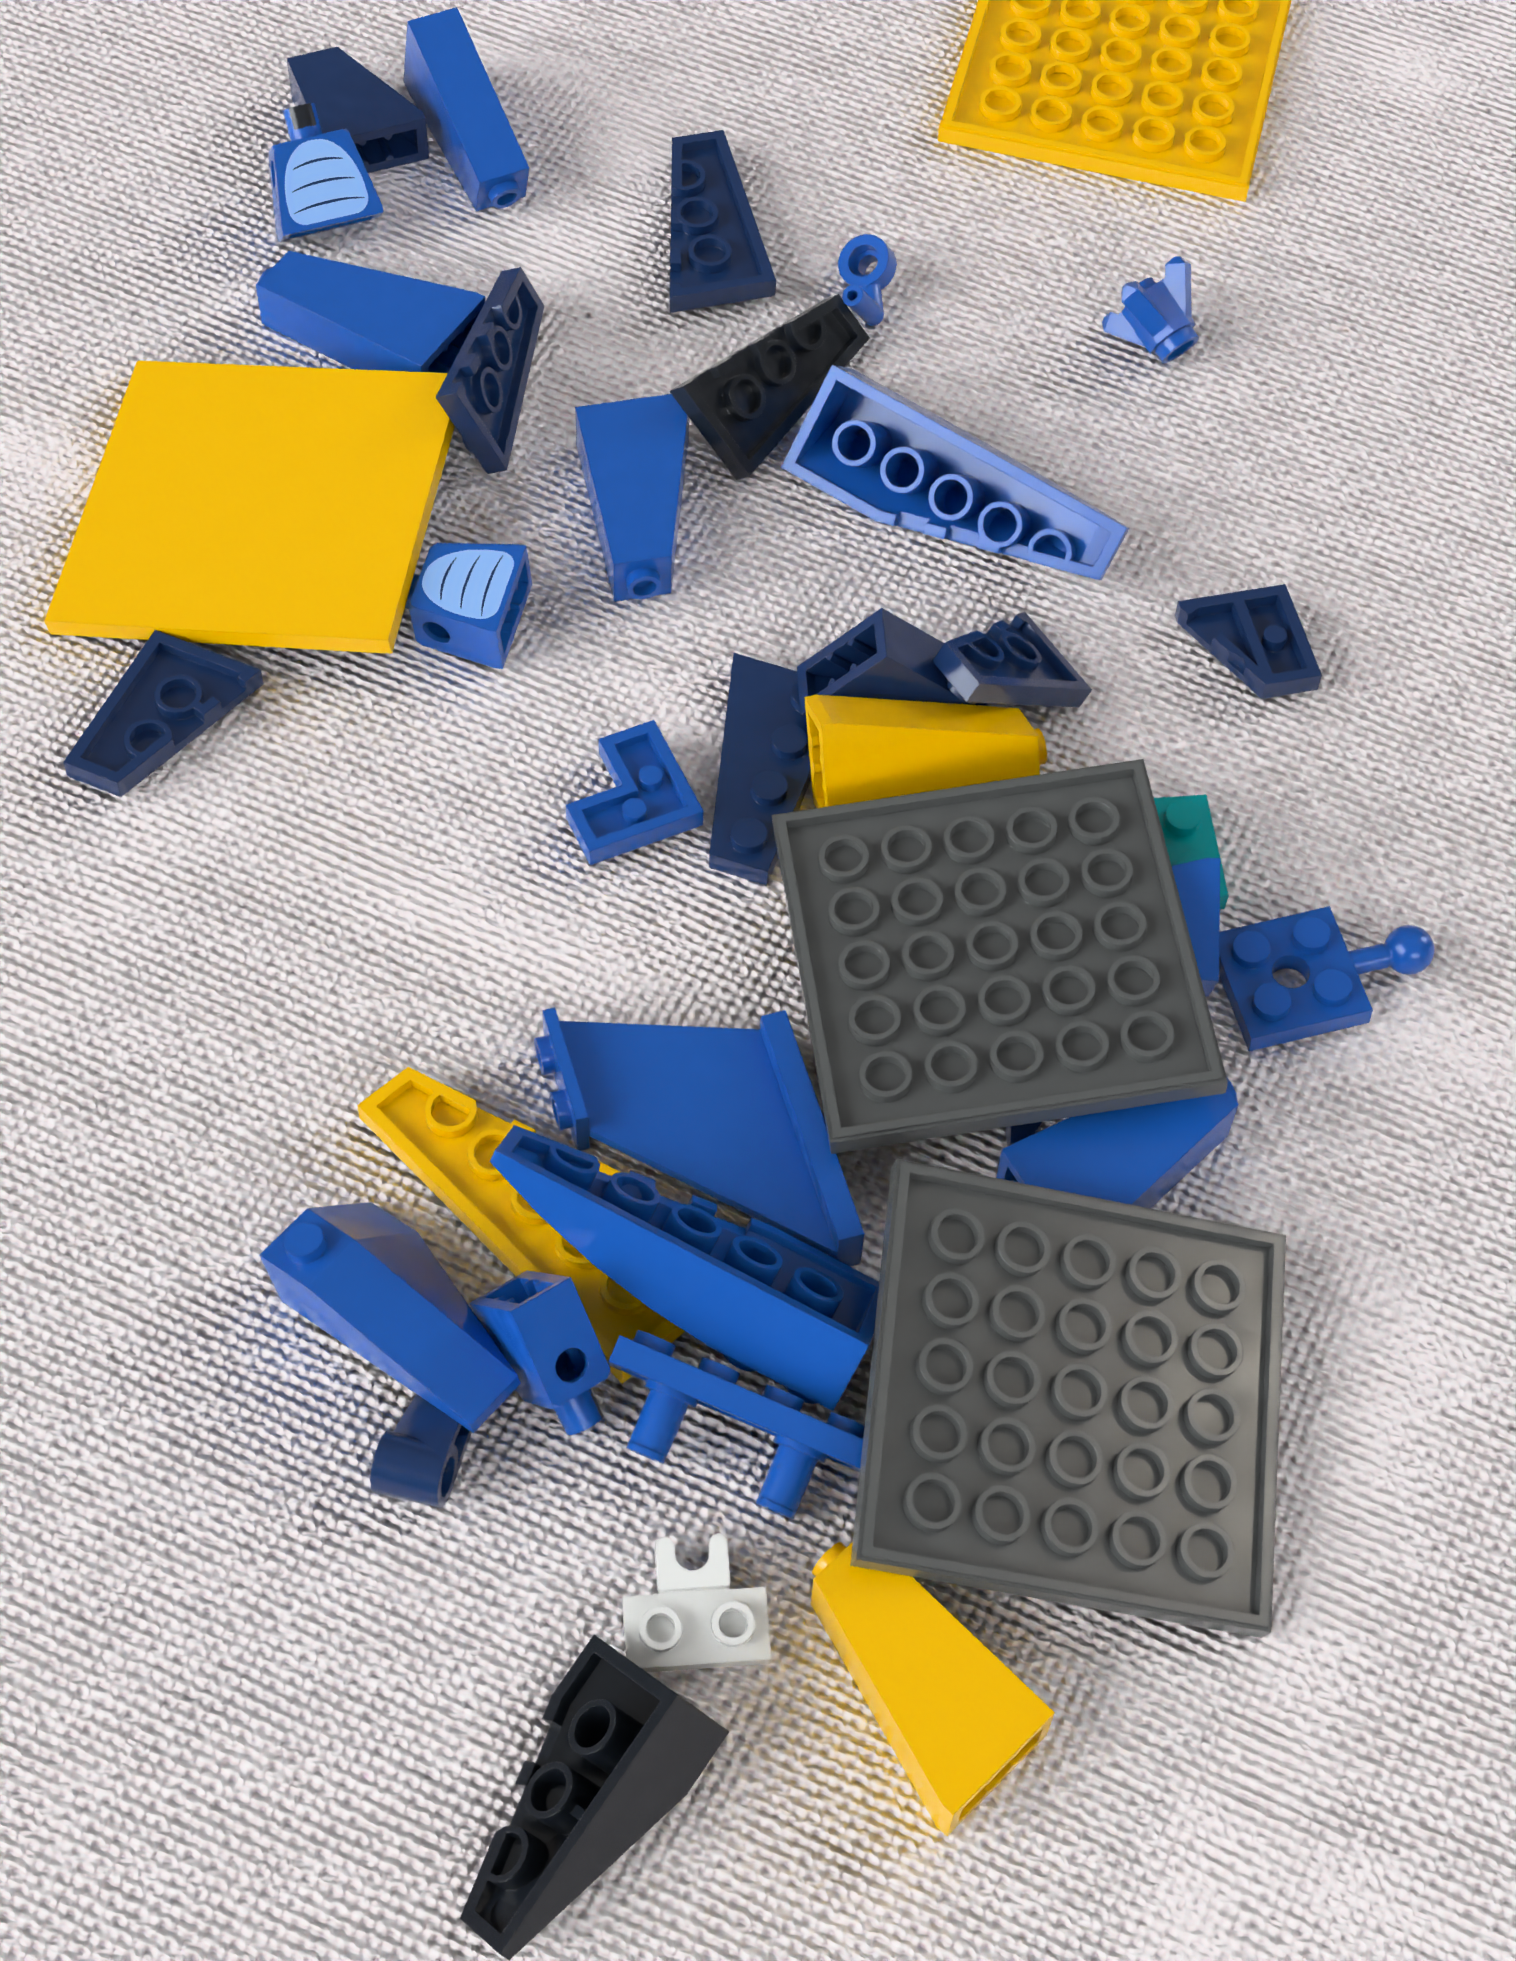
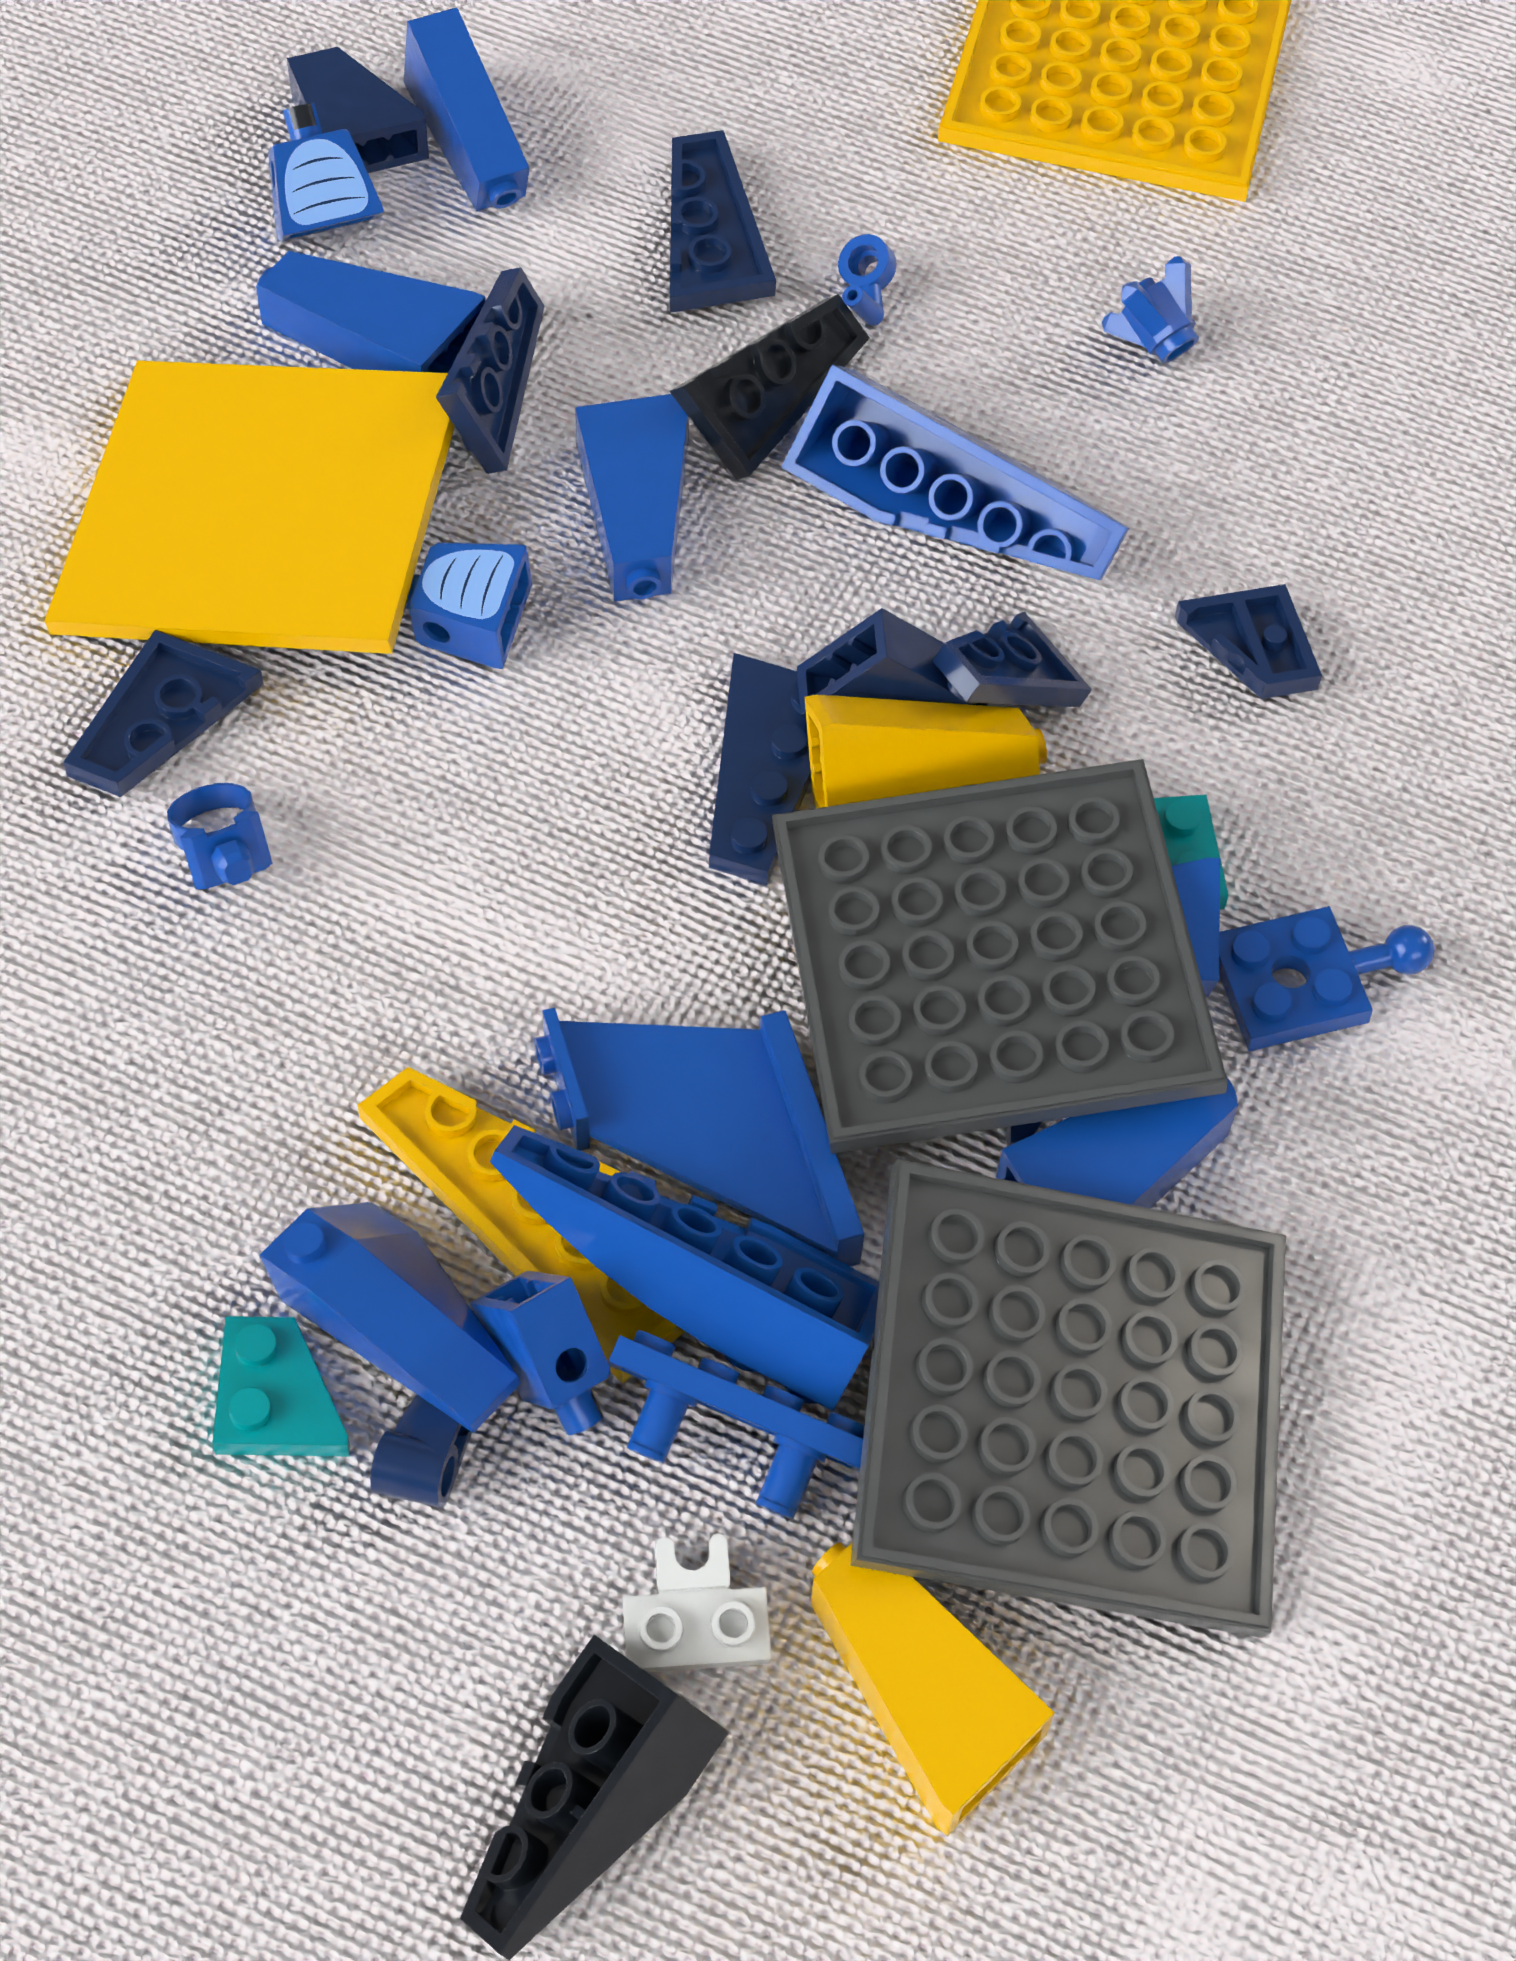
blue plate [566,720,704,865] -> none
none -> blue piece [167,783,273,889]
none -> teal wing [212,1316,351,1457]

